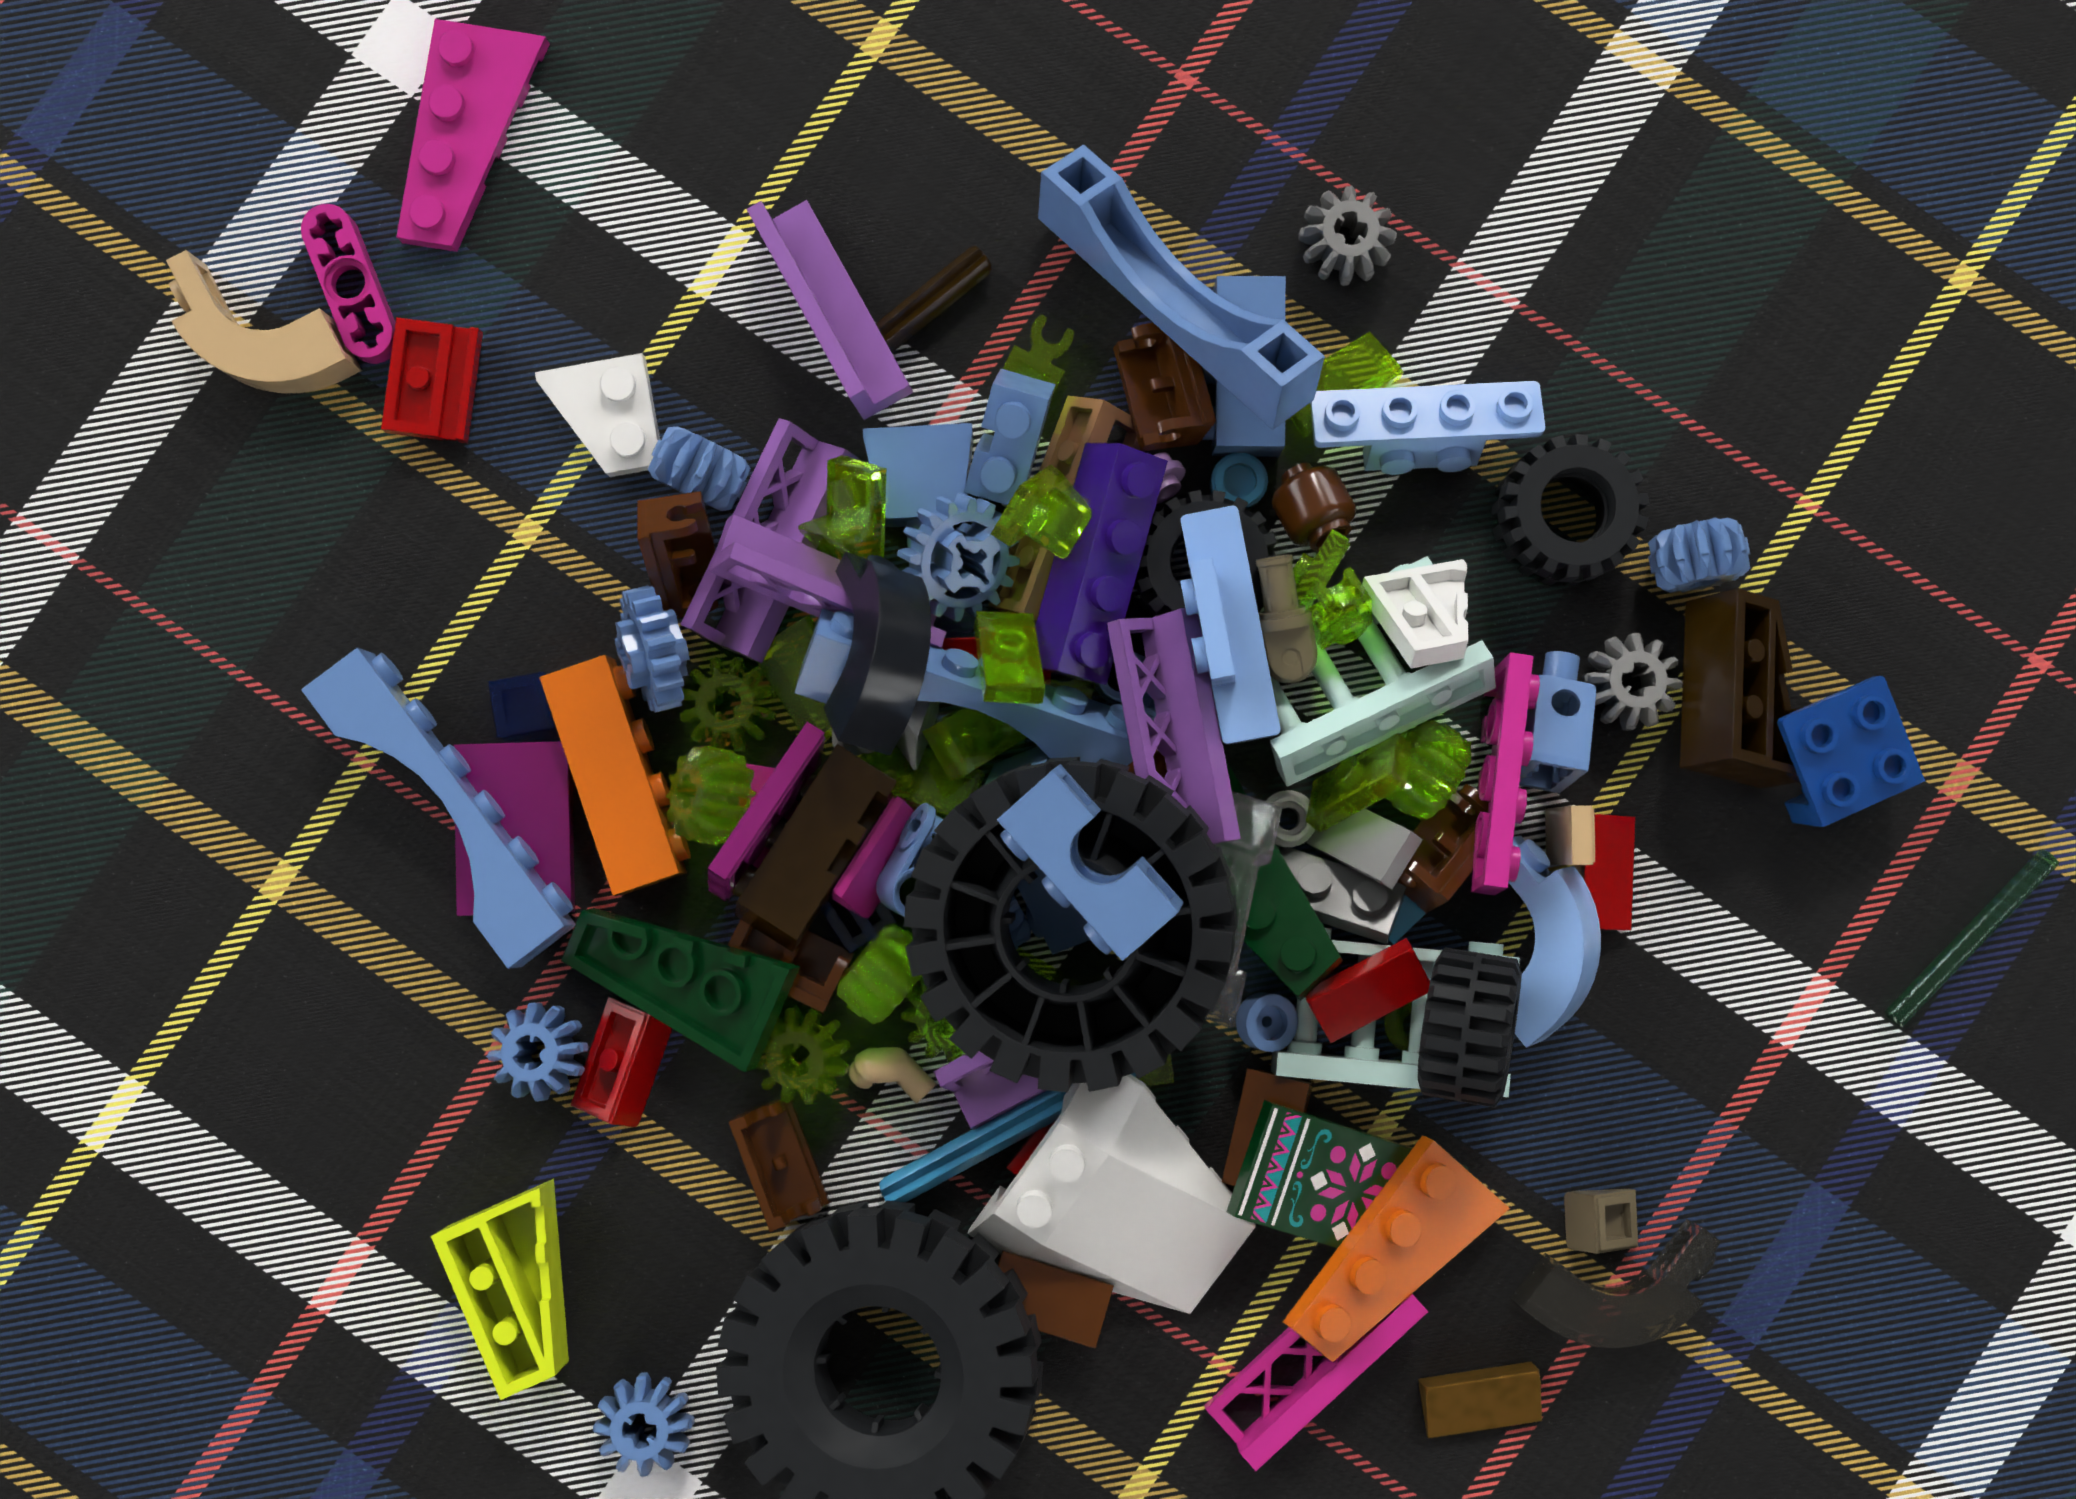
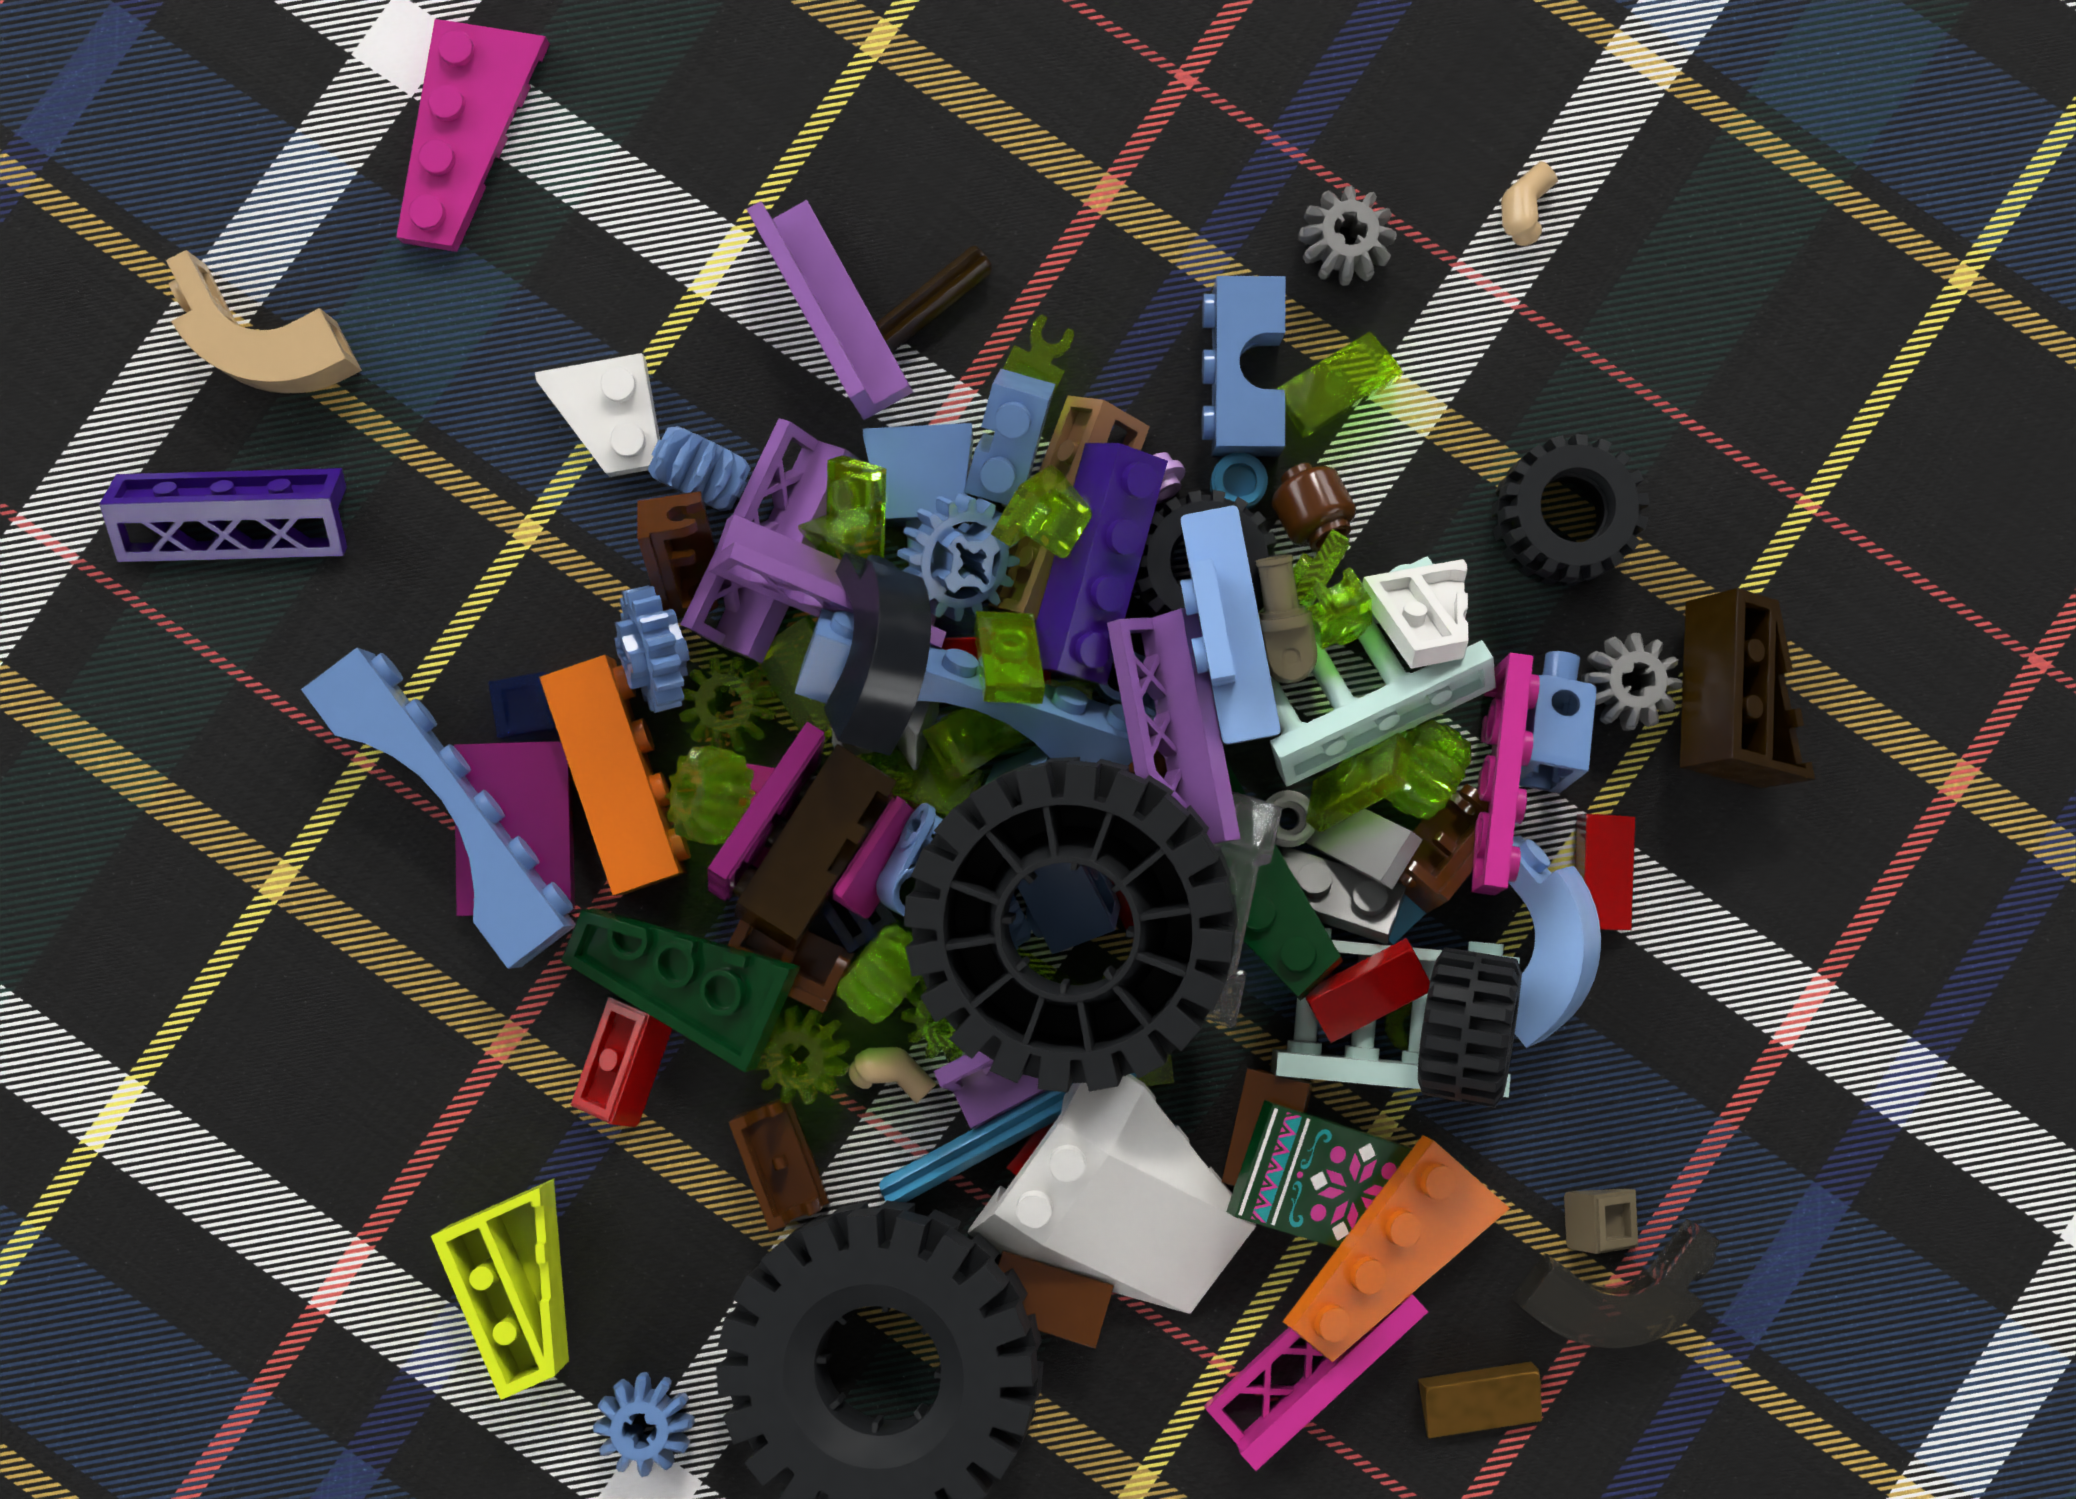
dark pink beam [301,204,396,364] -> none
red plate [381,317,483,444] -> none
medium blue gear [486,1002,589,1102] -> none
medium blue arch [997,764,1184,961] -> none
medium blue arch [1038,145,1325,430] -> none
reddish brown hinge [1113,323,1216,451] -> none
medium blue tile [1236,992,1298,1052] -> none
light blue bracket [1310,381,1545,475] -> none
tan tile [1545,806,1595,865] -> none
medium blue gear [1648,517,1751,593] -> none
blue bracket [1777,676,1925,827] -> none
clear green bar [1884,849,2059,1027] -> none
none -> dark purple fence [99,468,347,562]
none -> tan arm [1501,161,1558,246]

